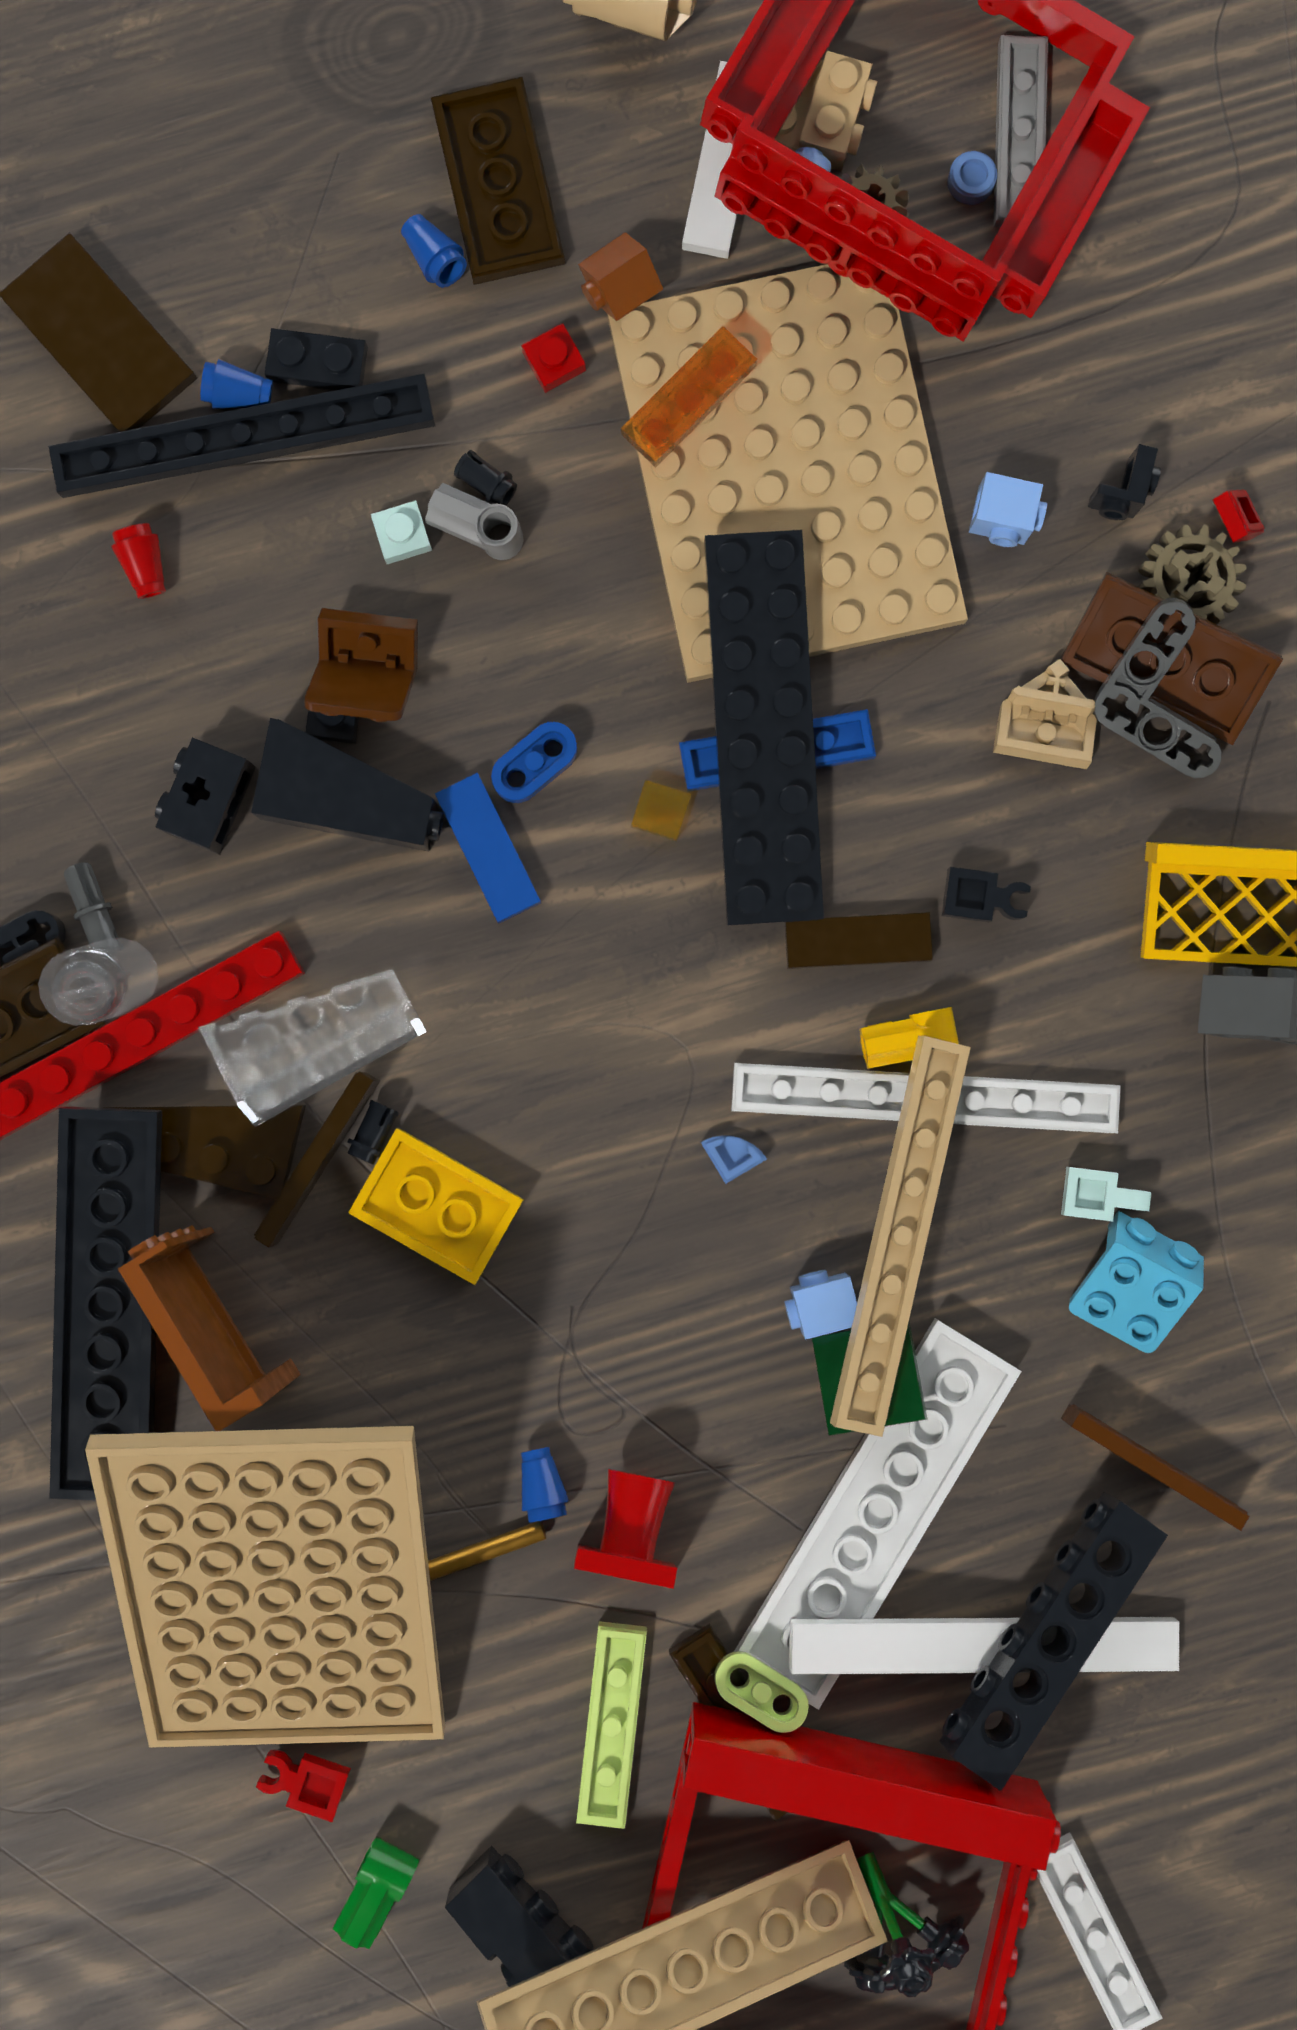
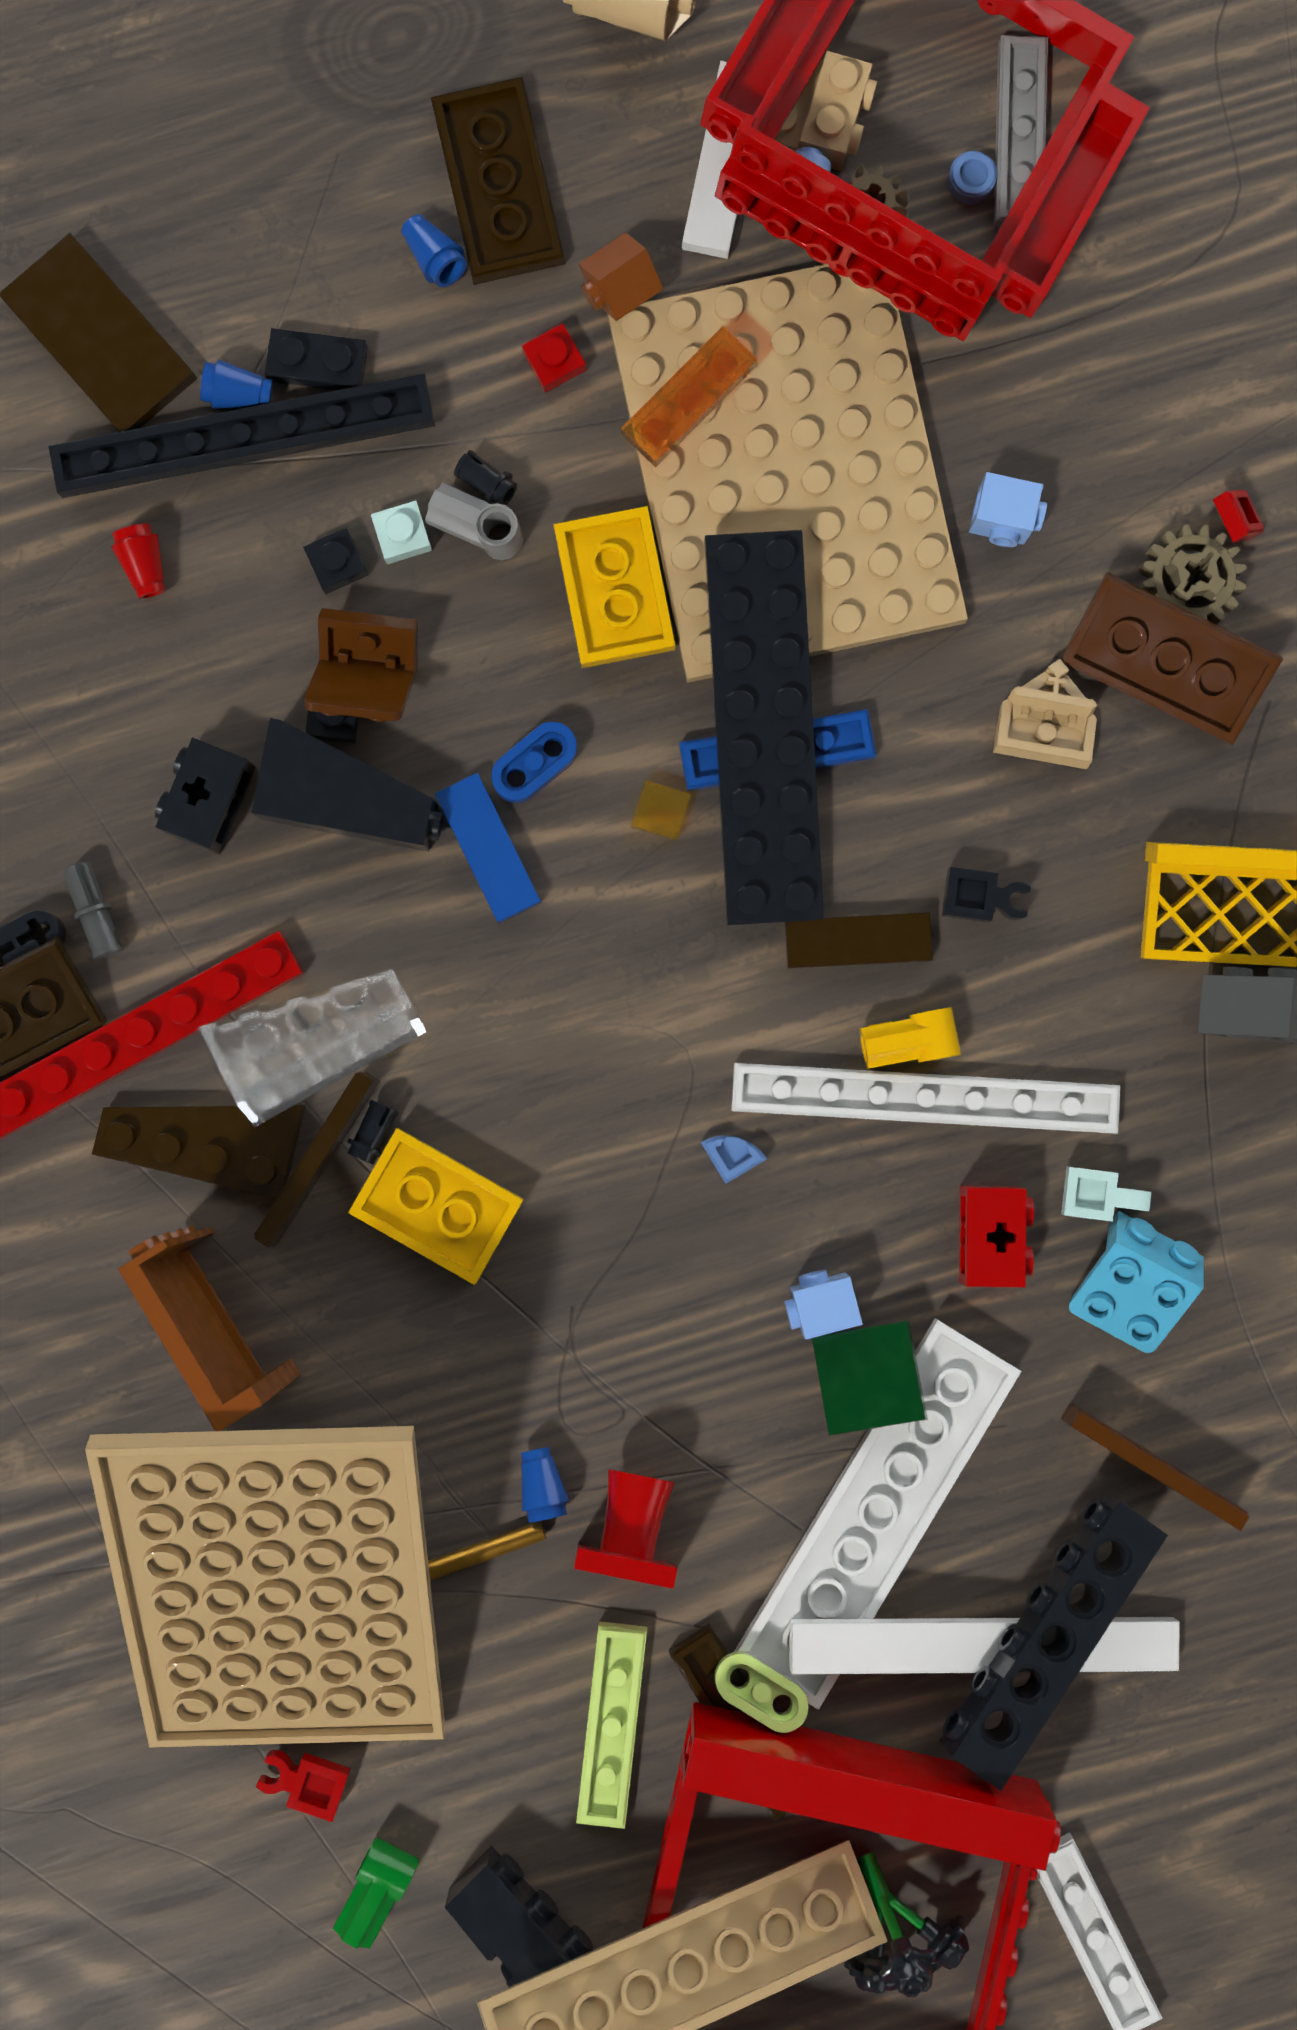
clear piece [38,937,158,1026] -> none
black plate [49,1106,162,1501] -> none
tan plate [830,1036,971,1437] -> none
black bracket [1088,444,1161,520] -> none
dark grey beam [1094,598,1221,778] -> none
none -> black plate [303,527,368,595]
none -> yellow plate [553,506,675,668]
none -> red brick [959,1186,1034,1288]

